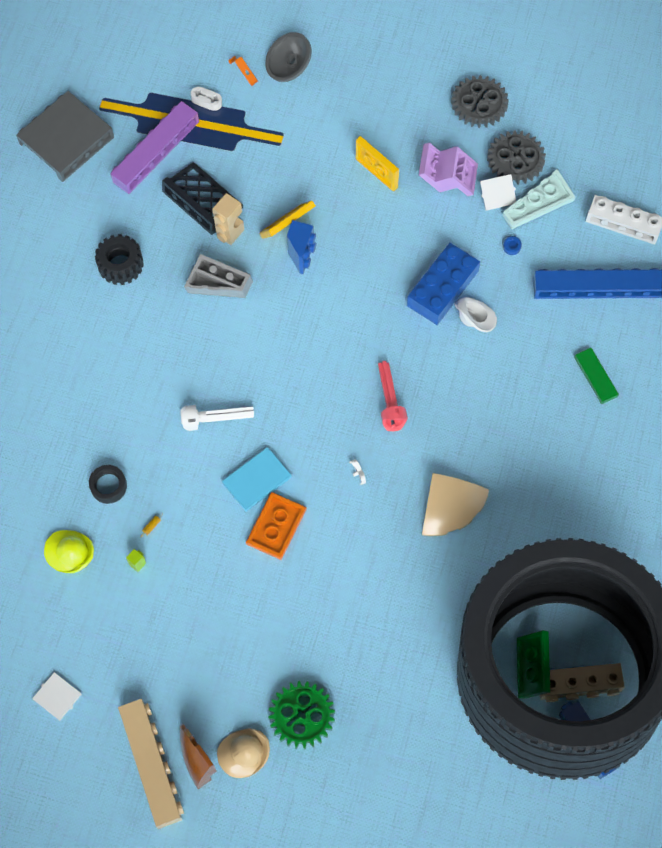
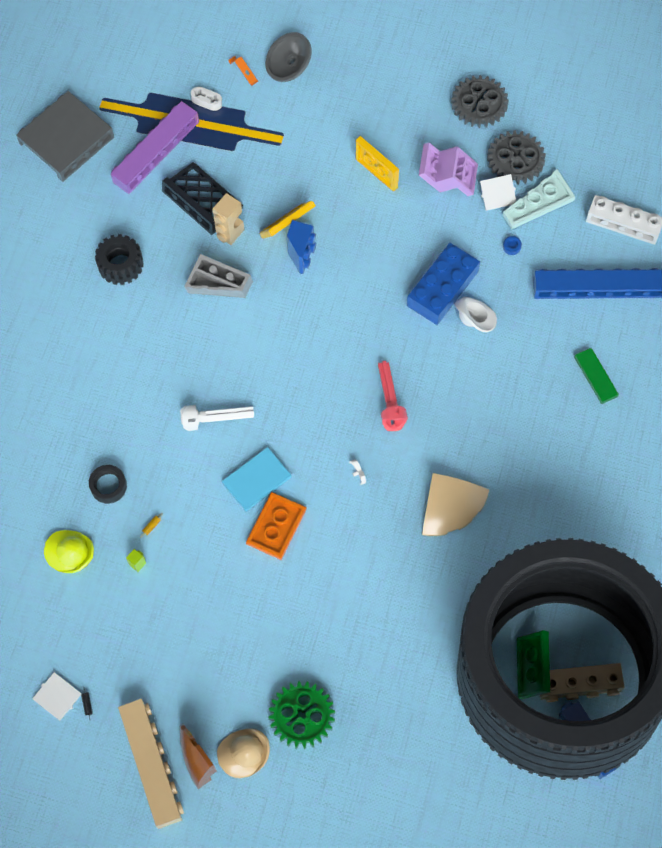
none -> black piece [81,687,93,719]

